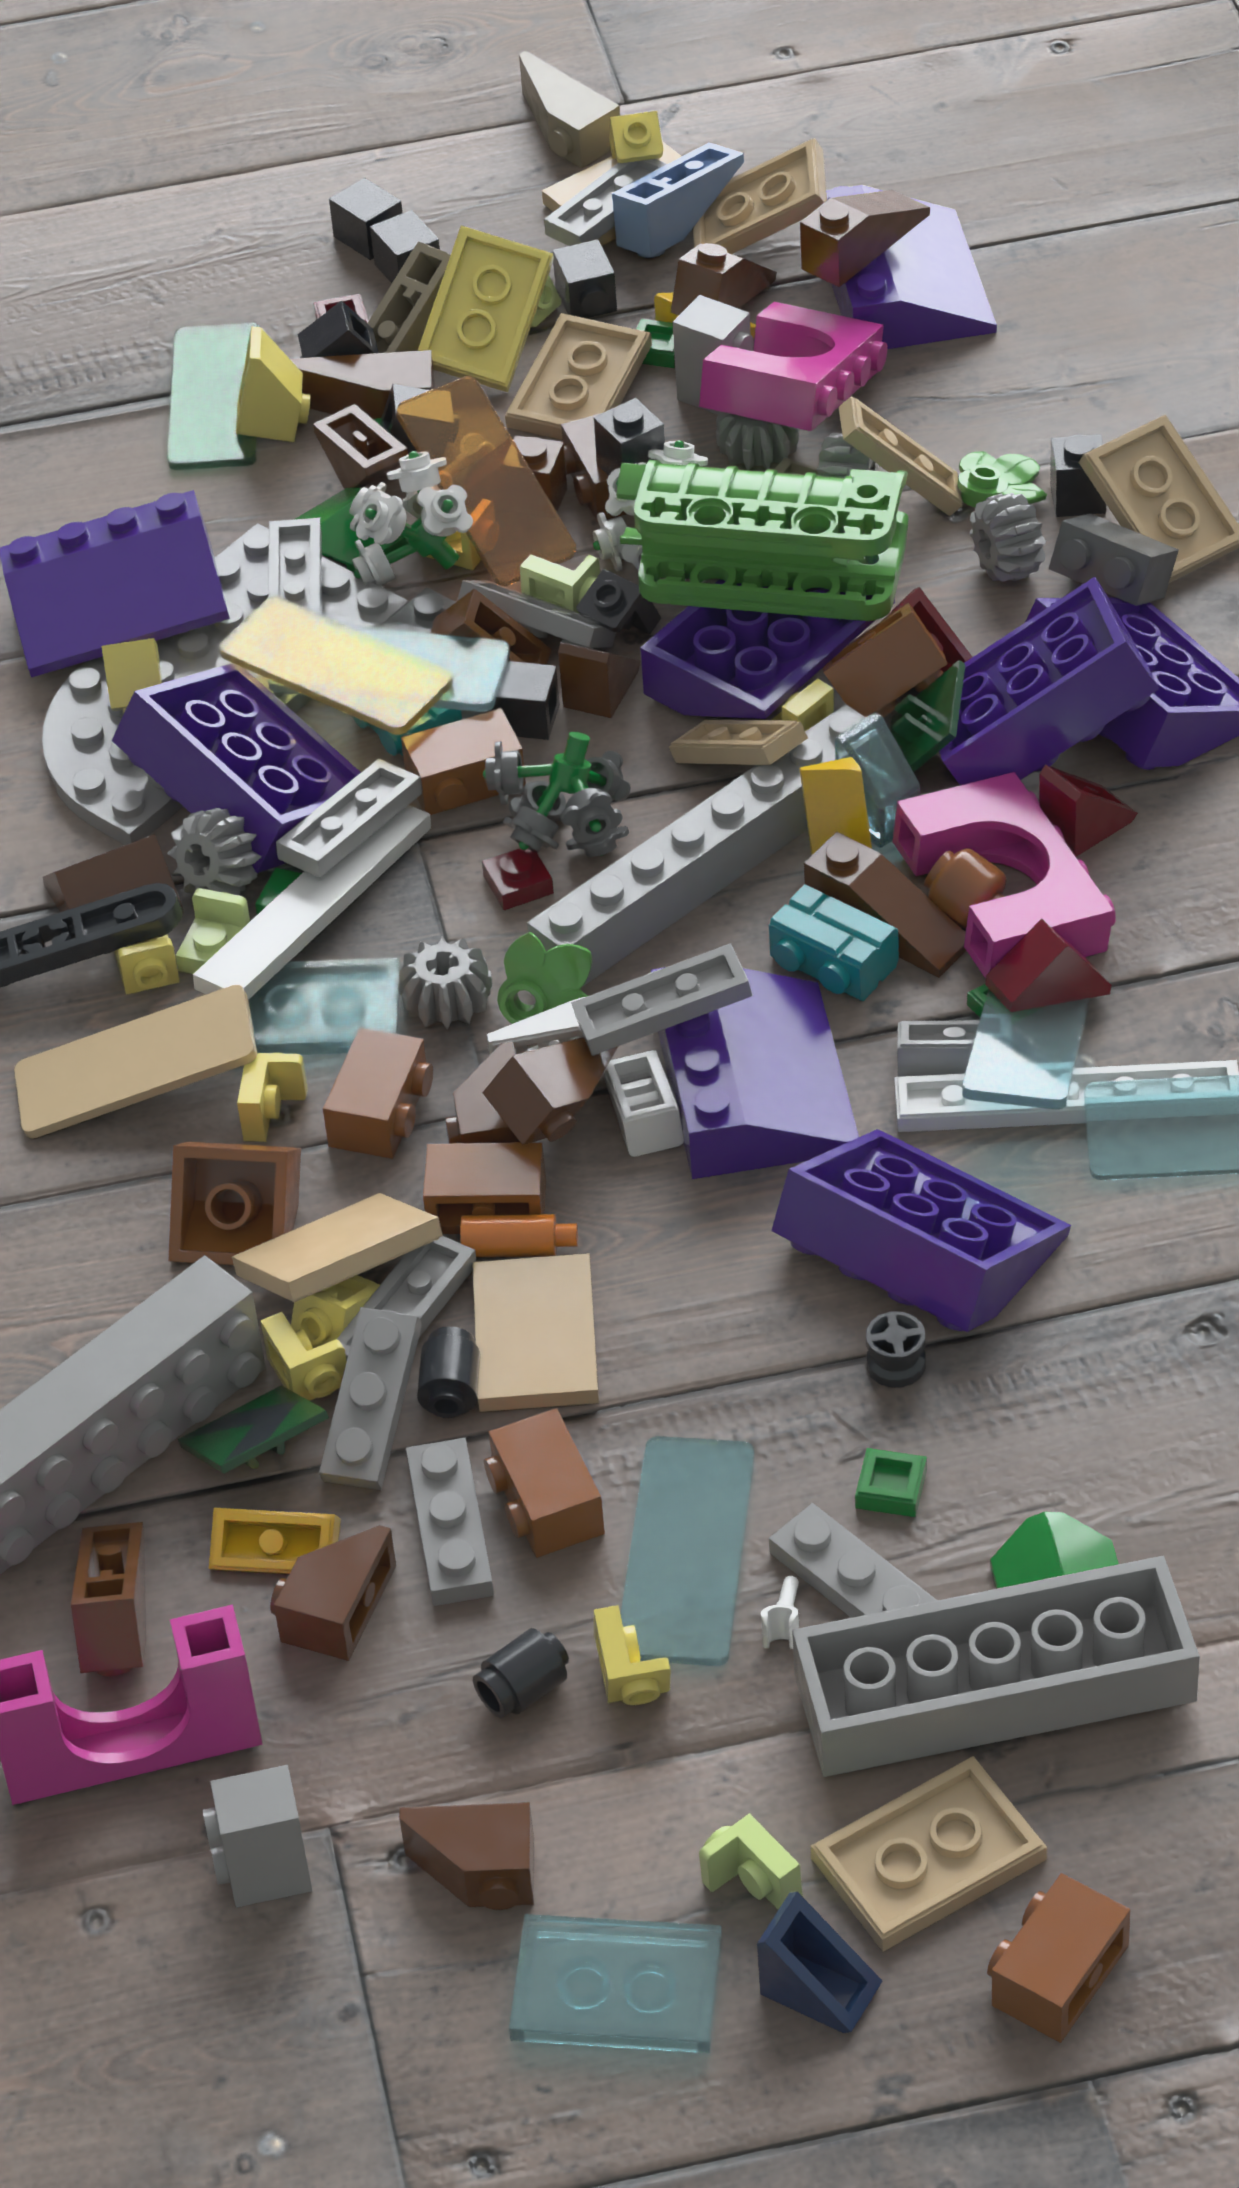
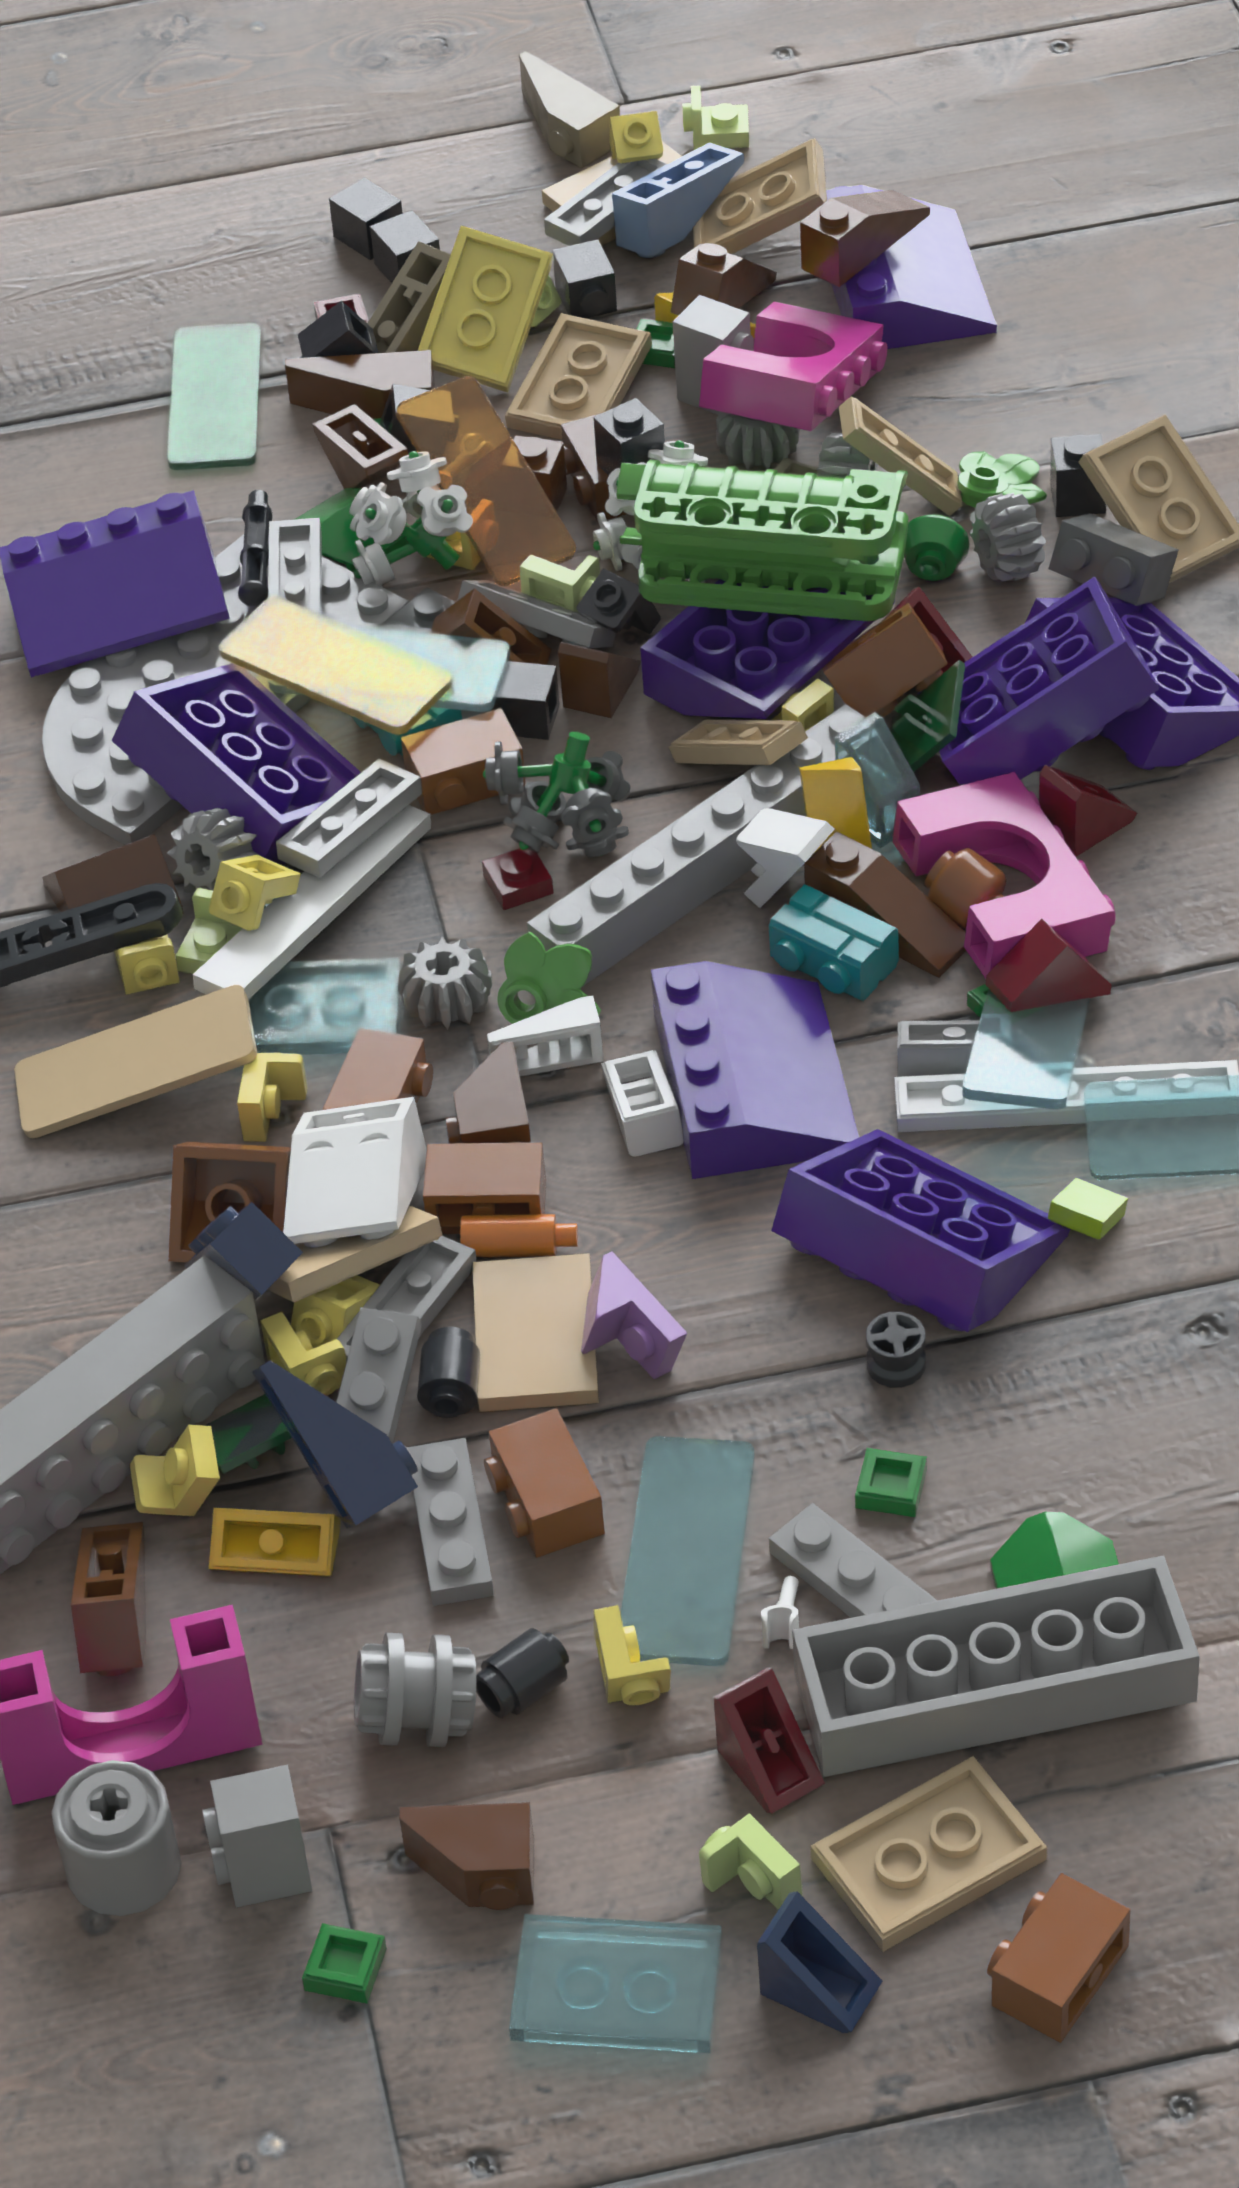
light yellow slope [101,638,162,715] -> none
light yellow slope [236,326,310,442] -> none
reddish brown slope [270,1525,397,1661] -> none
reddish brown slope [482,1037,618,1145] -> none
light grey plate [571,943,753,1056] -> none
none -> light grey piece [51,1760,182,1916]
none -> light yellow bracket [130,1425,220,1516]
none -> dark blue slope [184,1202,303,1300]
none -> light yellow bracket [209,855,301,931]
none -> black piece [238,490,273,607]
none -> dark blue slope [252,1360,418,1528]
none -> white slope [283,1097,427,1248]
none -> green tile [302,1923,387,2004]
none -> light grey piece [354,1633,476,1747]
none -> medium lavender slope [581,1251,687,1379]
none -> yellowish green bracket [682,86,749,150]
none -> dark red slope [713,1668,825,1814]
none -> white slope [736,809,835,908]
none -> green cone [904,514,970,581]
none -> tile [1048,1178,1128,1240]

